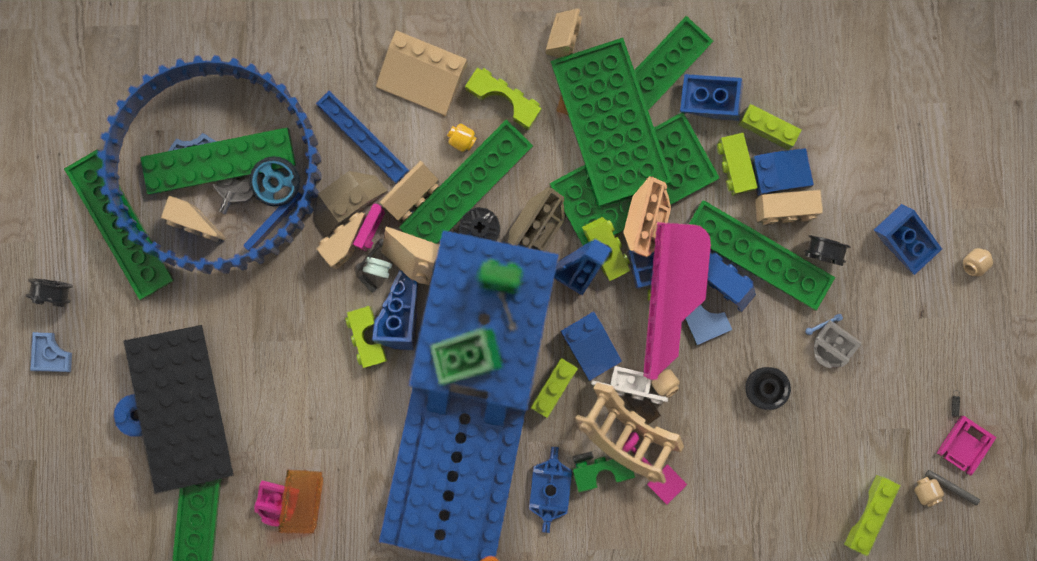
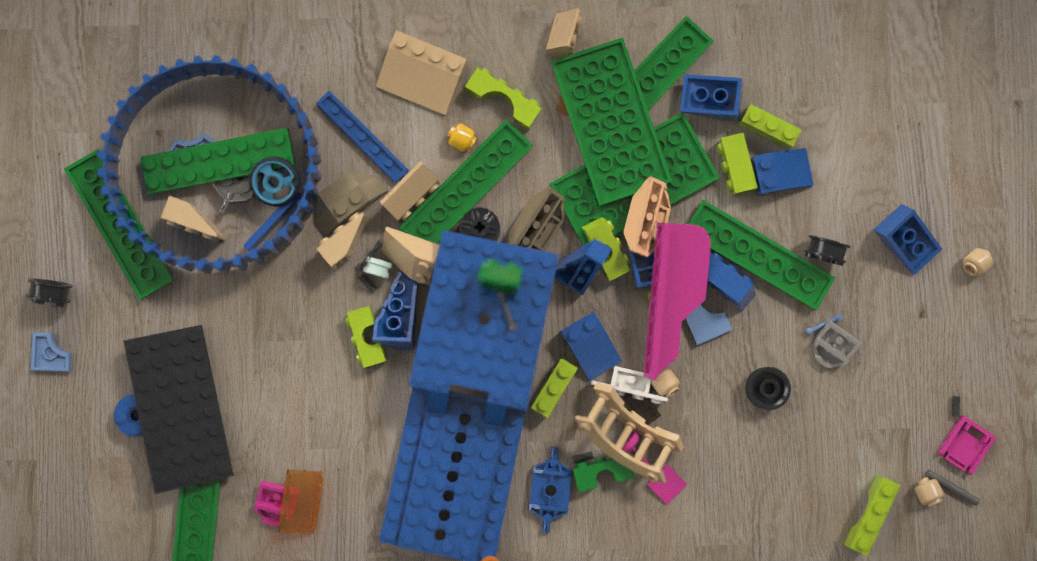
dark pink container [353,204,385,252] -> none
green slope [431,329,503,385] -> none
tan brick [755,190,823,225] -> none

